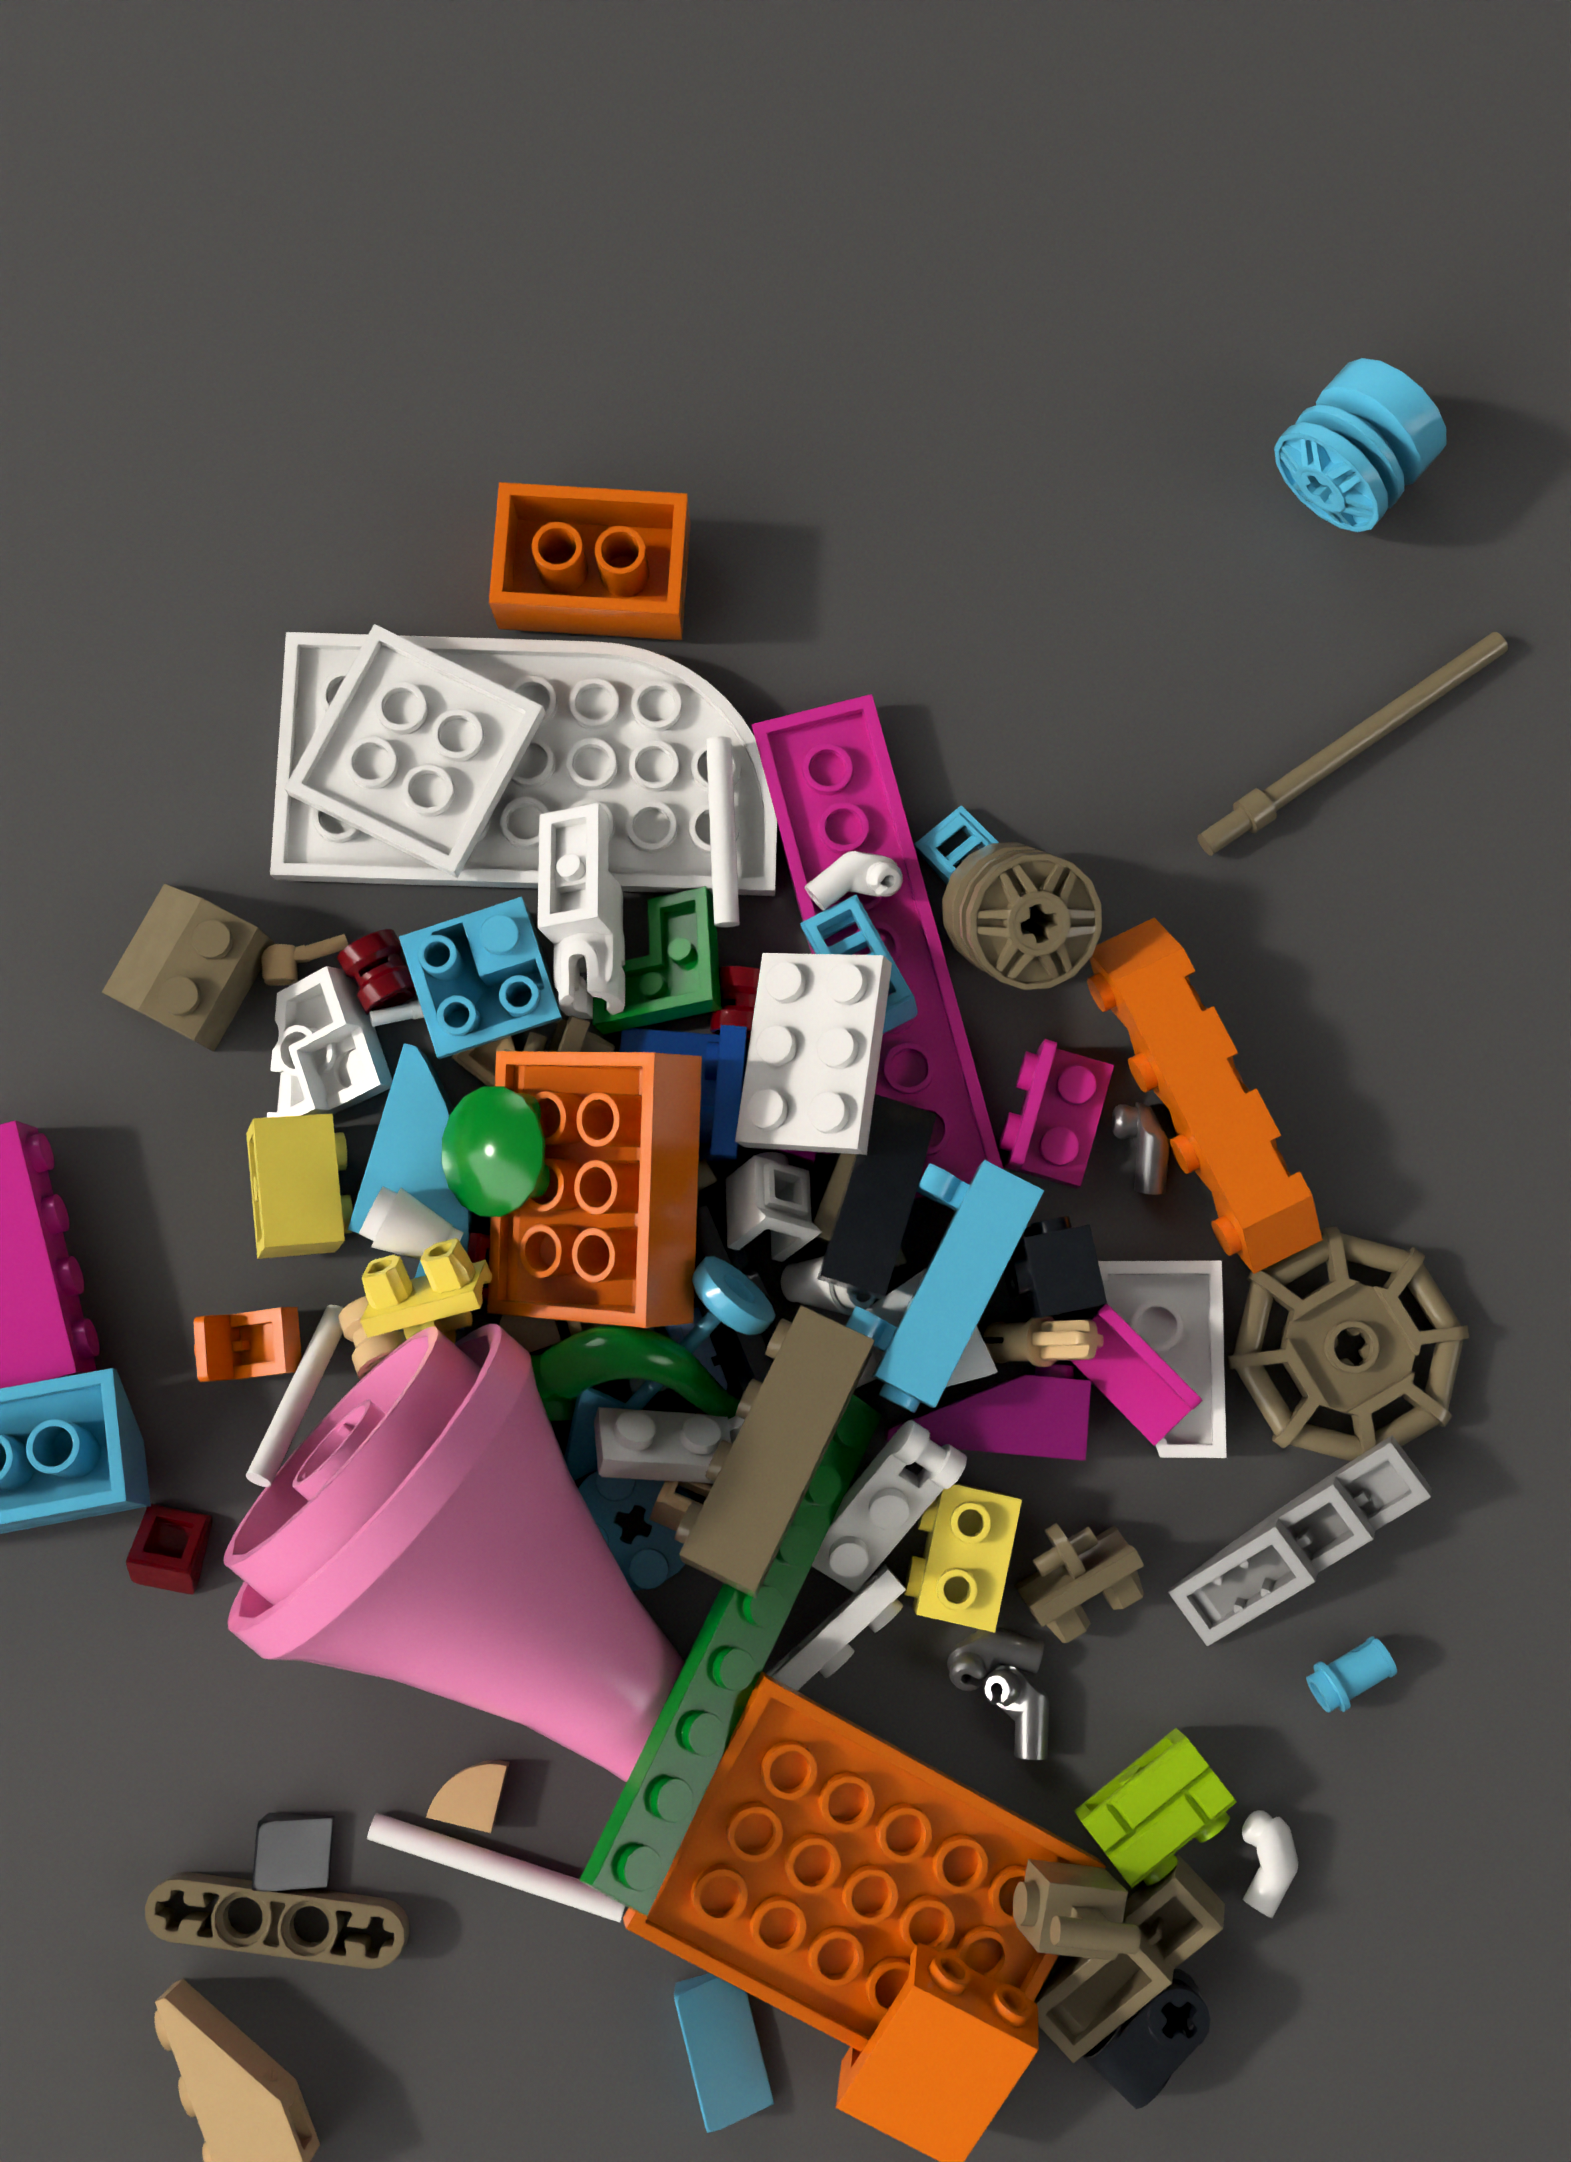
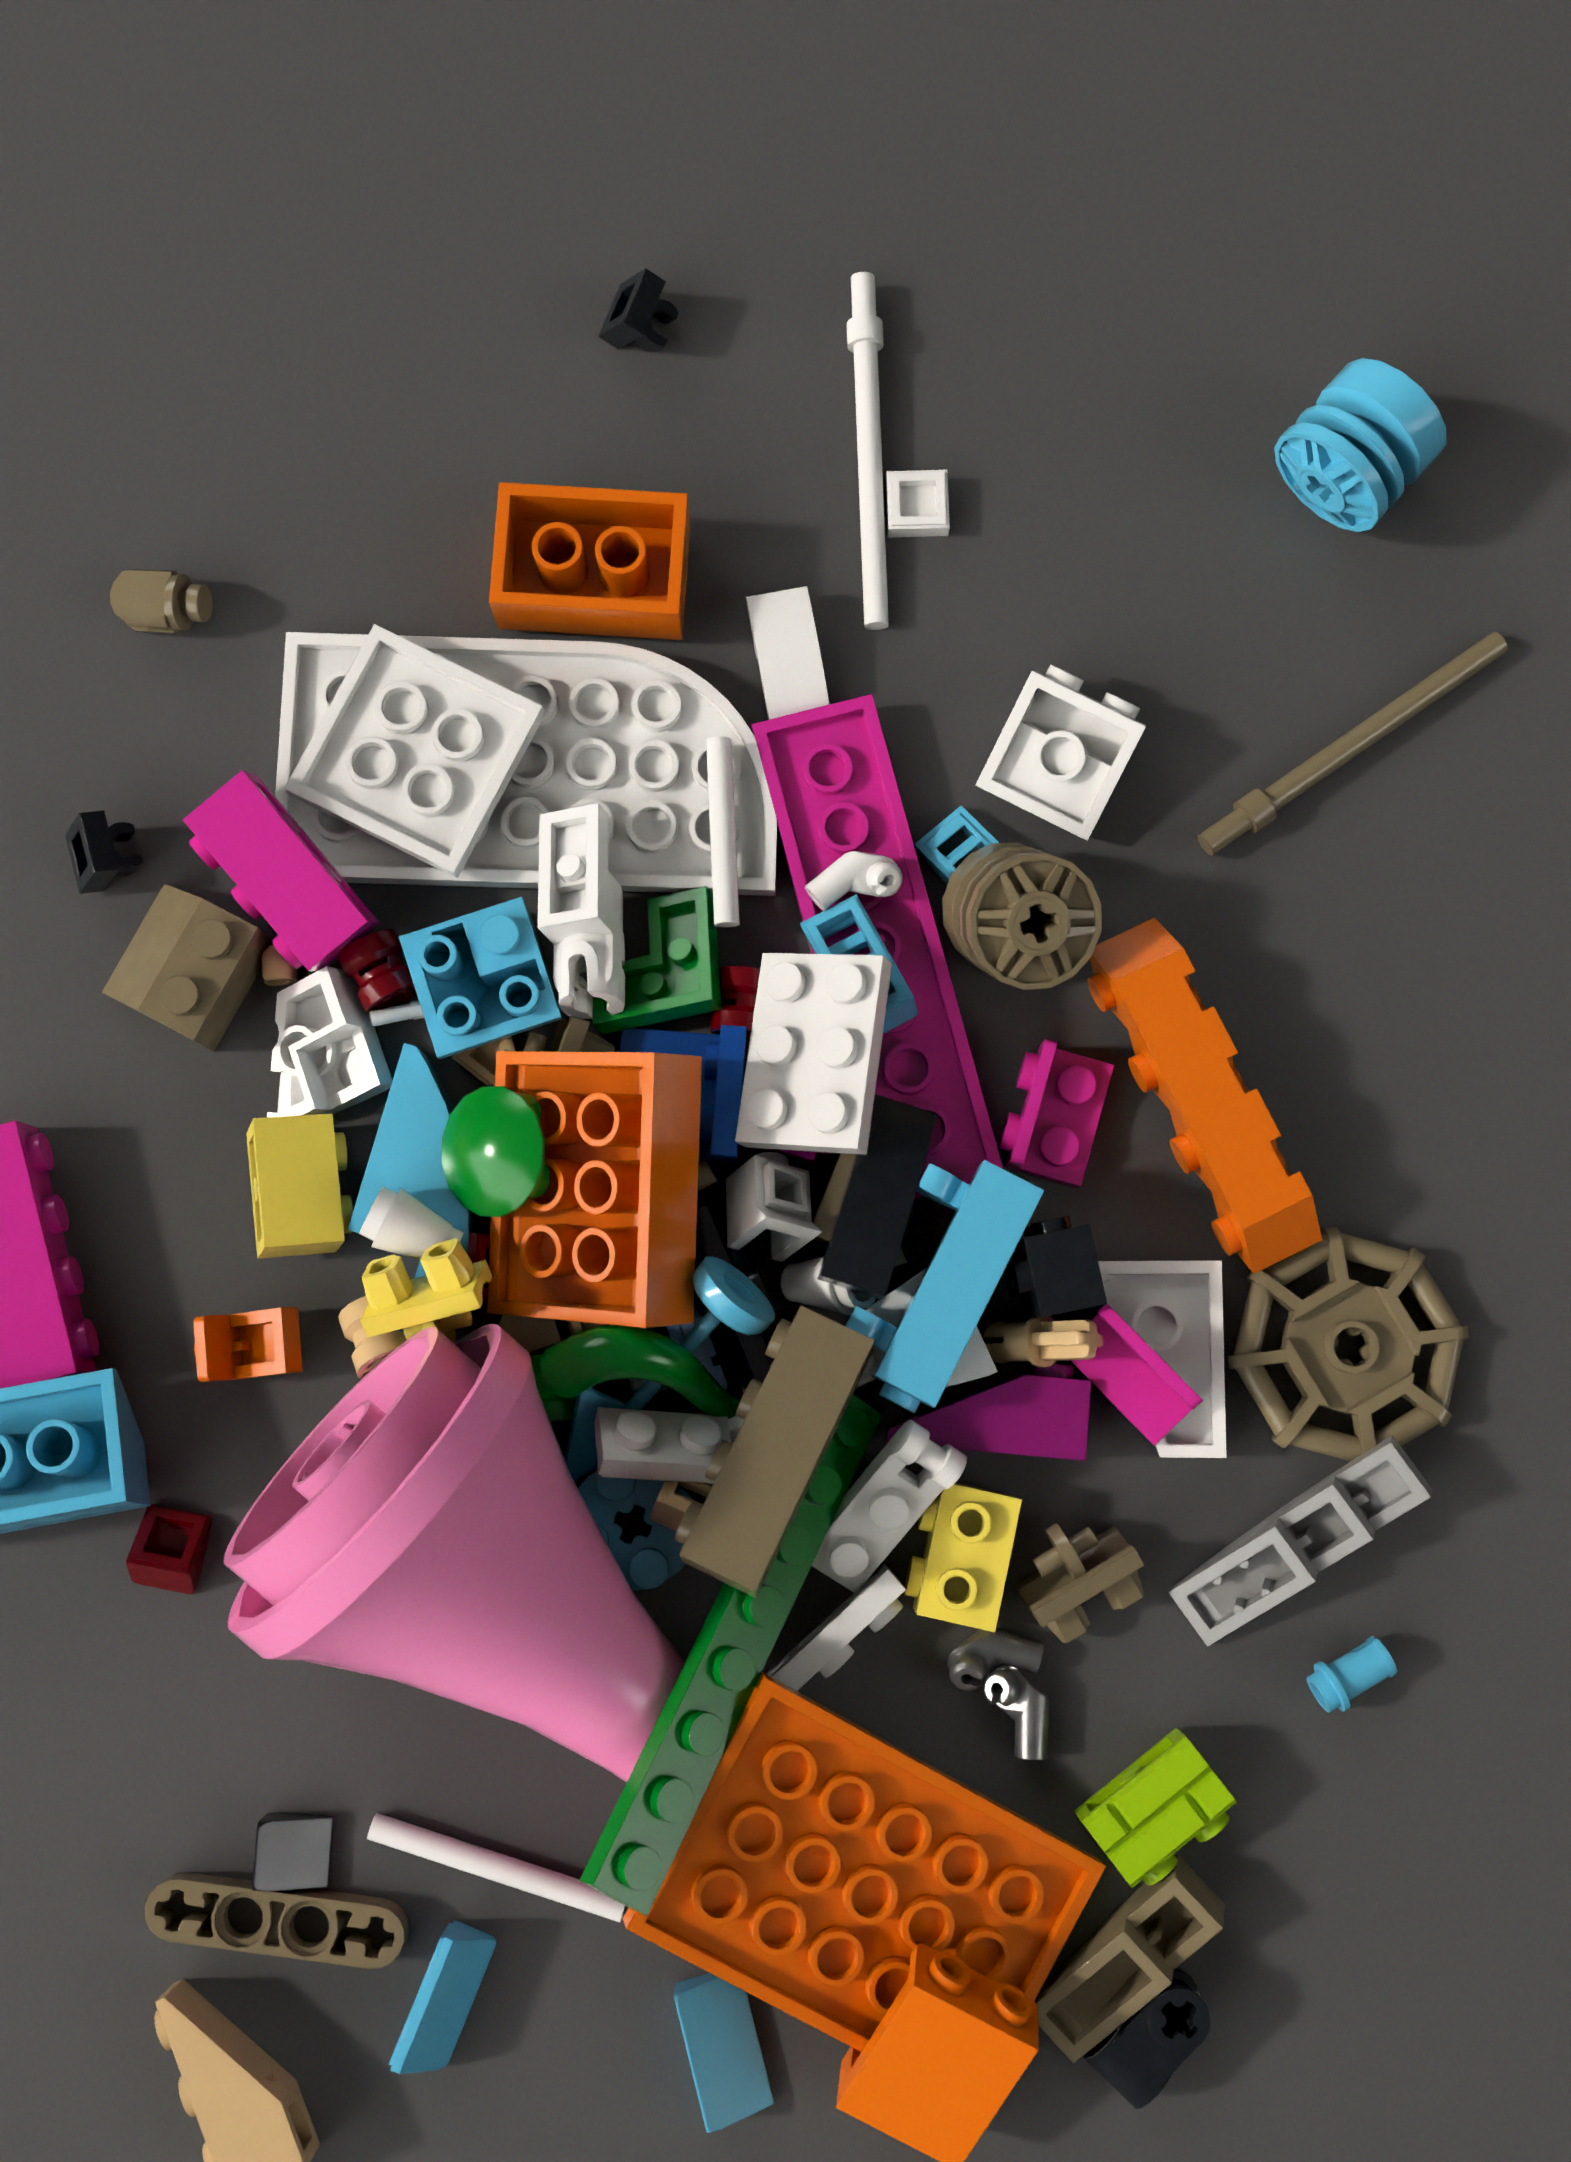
white bar [246,1305,343,1487] -> none
tan tile [426,1760,510,1833] -> none
dark tan brick [1013,1859,1140,1961] -> none
flat silver arm [1112,1102,1170,1195] -> none
white arm [1242,1810,1299,1918] -> none
none -> black tile [65,810,143,894]
none -> dark tan arm [110,569,213,634]
none -> dark pink brick [183,770,380,971]
none -> medium azure slope [389,1920,496,2074]
none -> black tile [598,268,679,352]
none -> white slope [746,586,830,720]
none -> white bar [847,272,889,630]
none -> white tile [886,470,950,538]
none -> white plate [975,664,1146,841]

